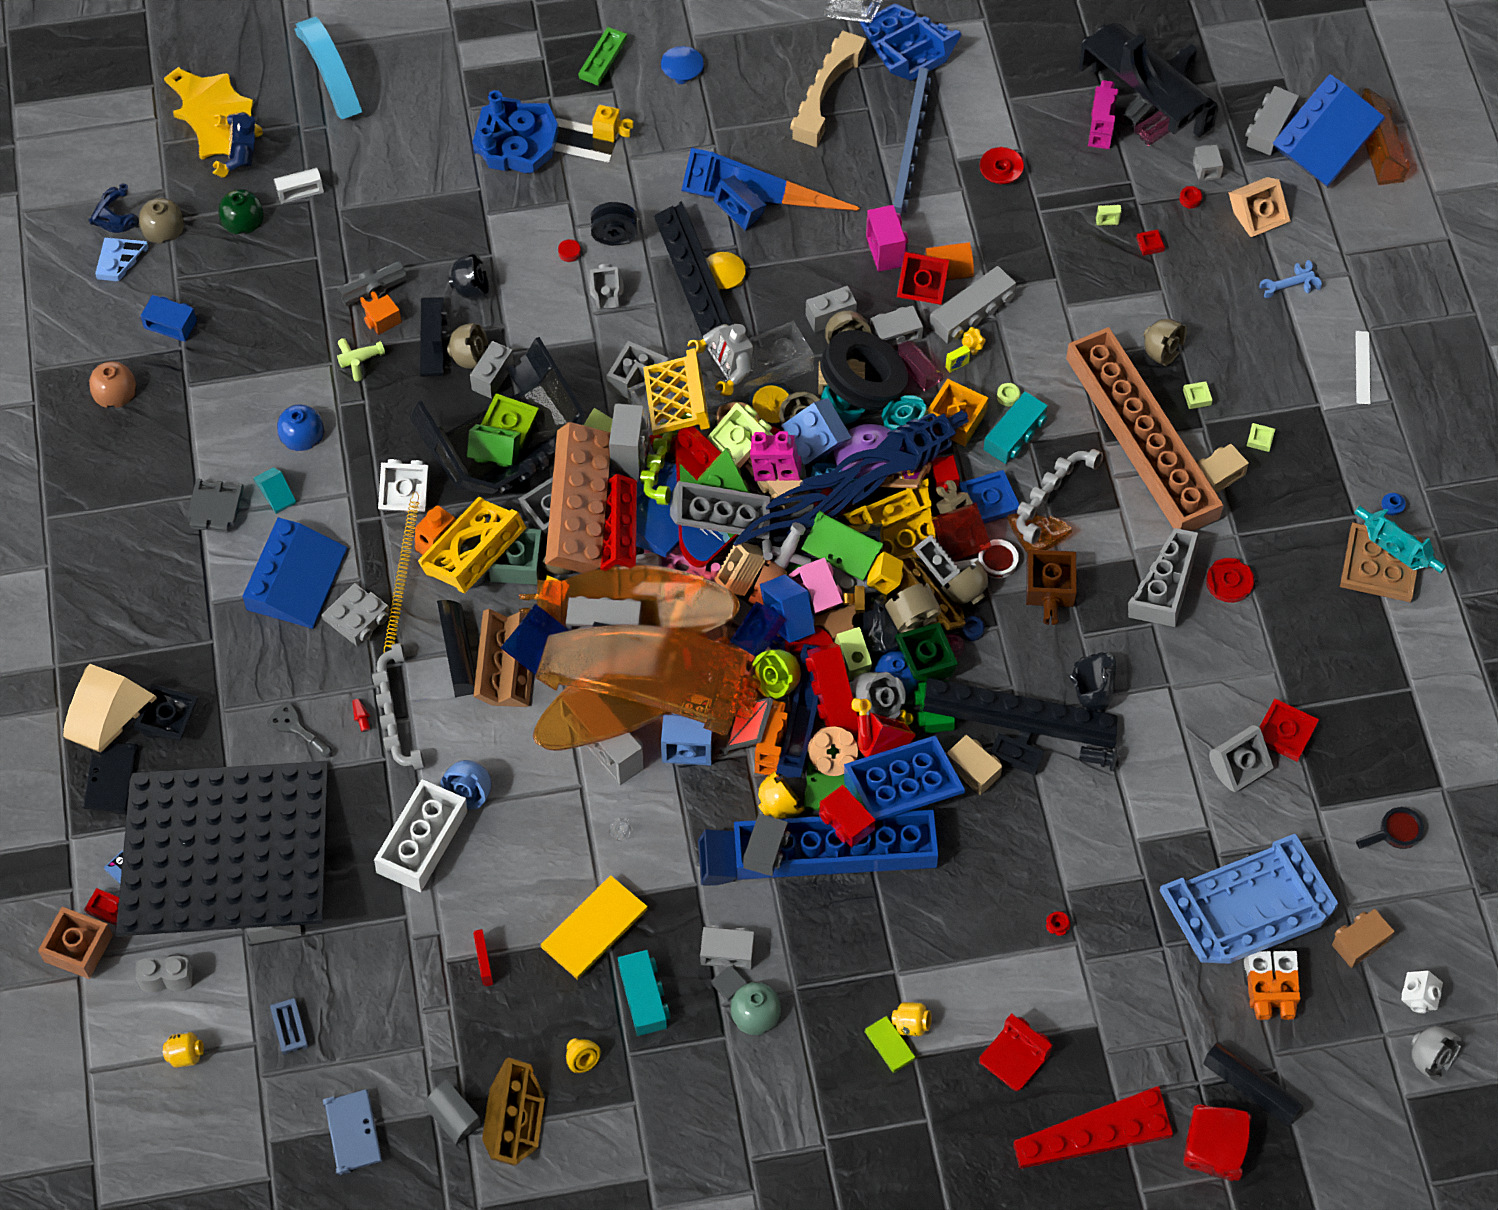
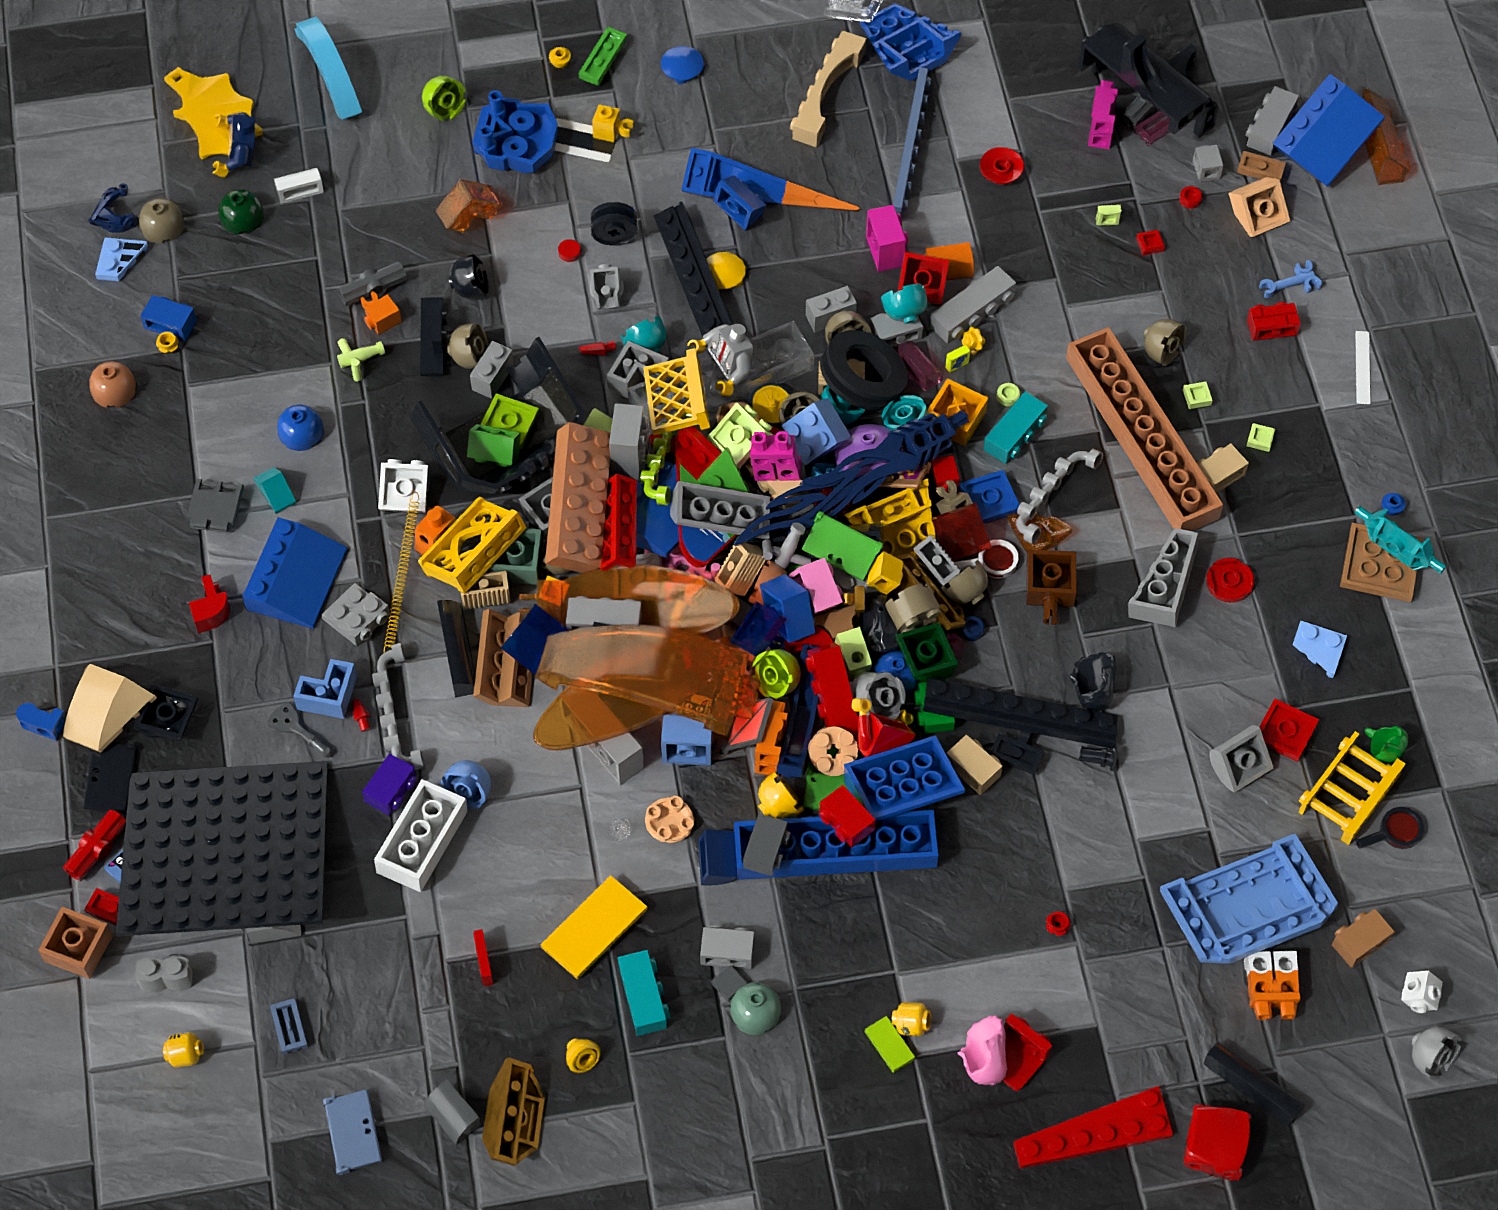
none -> blue leg [16,703,66,741]
none -> red piece [63,810,126,881]
none -> yellow plate [156,332,179,353]
none -> red brick [189,574,230,634]
none -> medium blue brick [293,659,357,719]
none -> dark purple brick [362,753,417,816]
none -> lime cylinder [422,76,466,121]
none -> clear orange brick [435,179,503,232]
none -> tan brick [461,570,511,610]
none -> yellow plate [549,47,571,68]
none -> red bar [579,341,616,356]
none -> teal cylinder [620,316,667,353]
none -> light nougat dish [645,796,694,843]
none -> teal cylinder [881,284,927,324]
none -> bright pink piece [957,1015,1007,1086]
none -> medium nougat plate [1237,151,1286,181]
none -> red brick [1247,302,1300,341]
none -> light blue wing [1293,621,1347,678]
none -> yellow fence [1299,731,1406,845]
none -> green hair [1364,726,1408,763]

